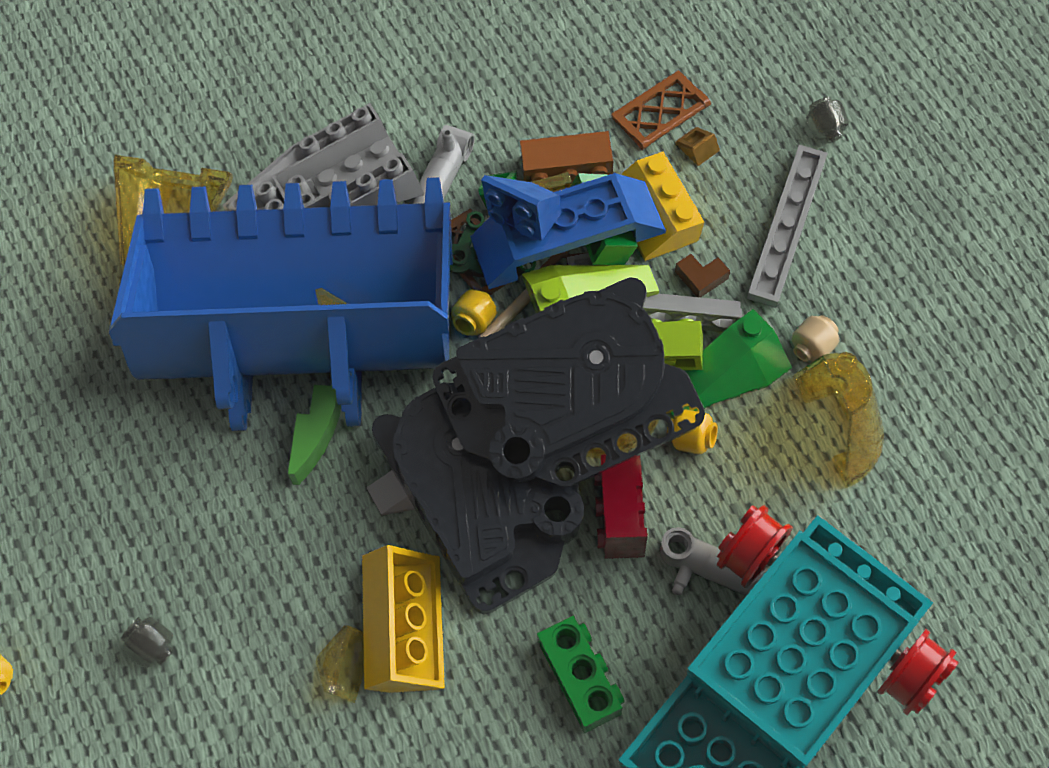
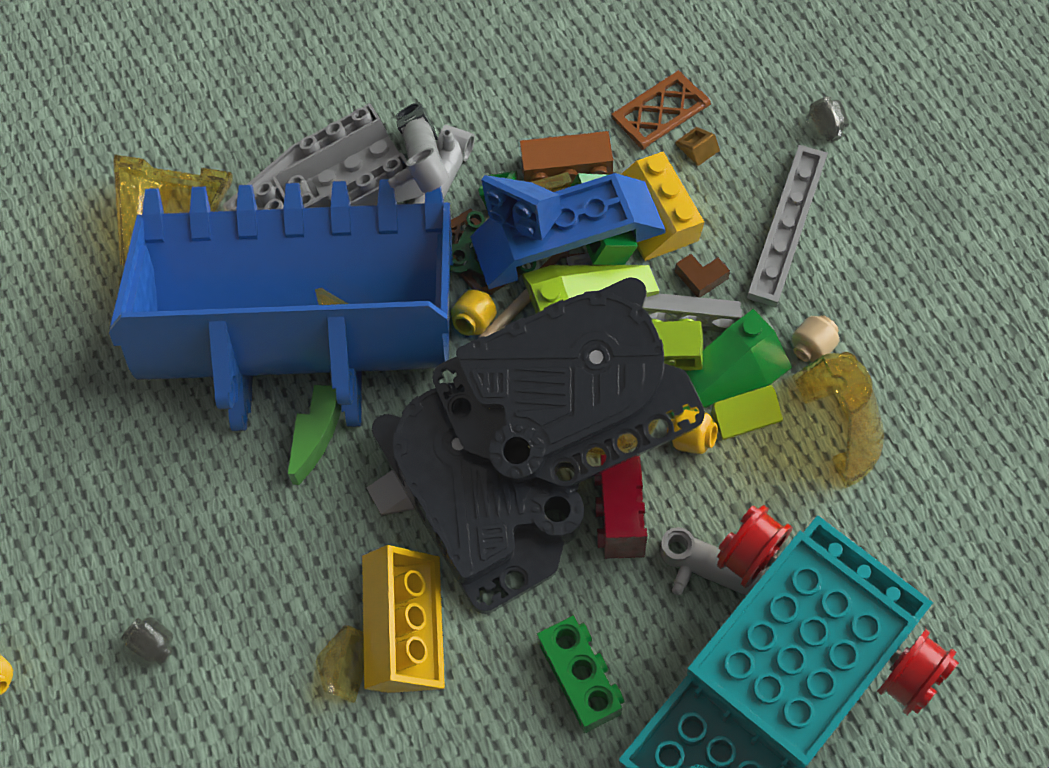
none -> light grey piece [388,102,449,193]
none -> lime slope [711,385,783,440]

